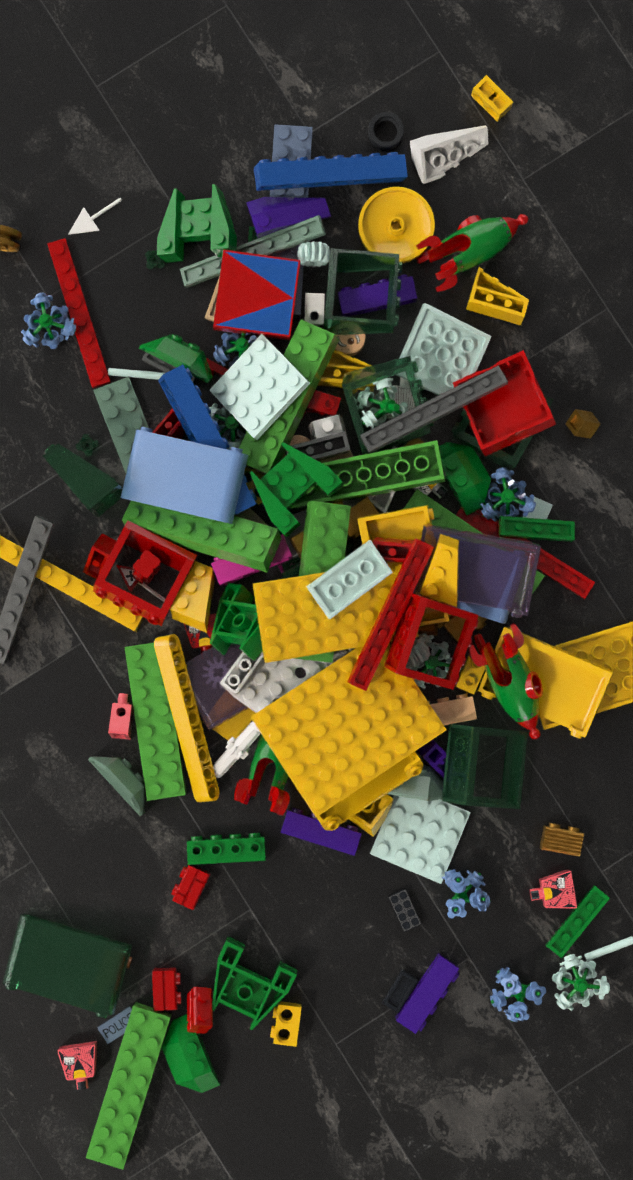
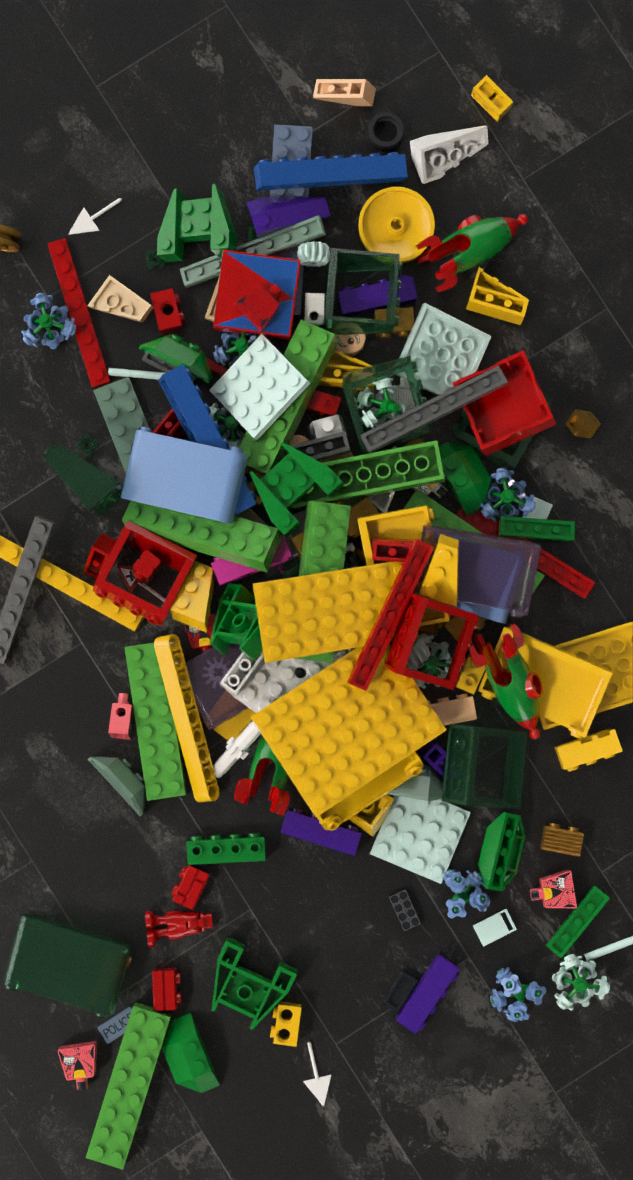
red brick [187,987,213,1034] -> none
light aqua tile [306,540,393,619] -> none
none -> tan wing [88,275,154,323]
none -> red piece [145,911,213,948]
none -> red brick [150,288,185,334]
none -> red torso [234,284,282,332]
none -> white piece [303,1042,331,1107]
none -> light nougat slope [313,79,376,106]
none -> pearl gold brick [374,307,414,339]
none -> light aqua piece [473,909,517,947]
none -> green wedge [478,812,526,892]
none -> yellow wedge [554,728,623,772]

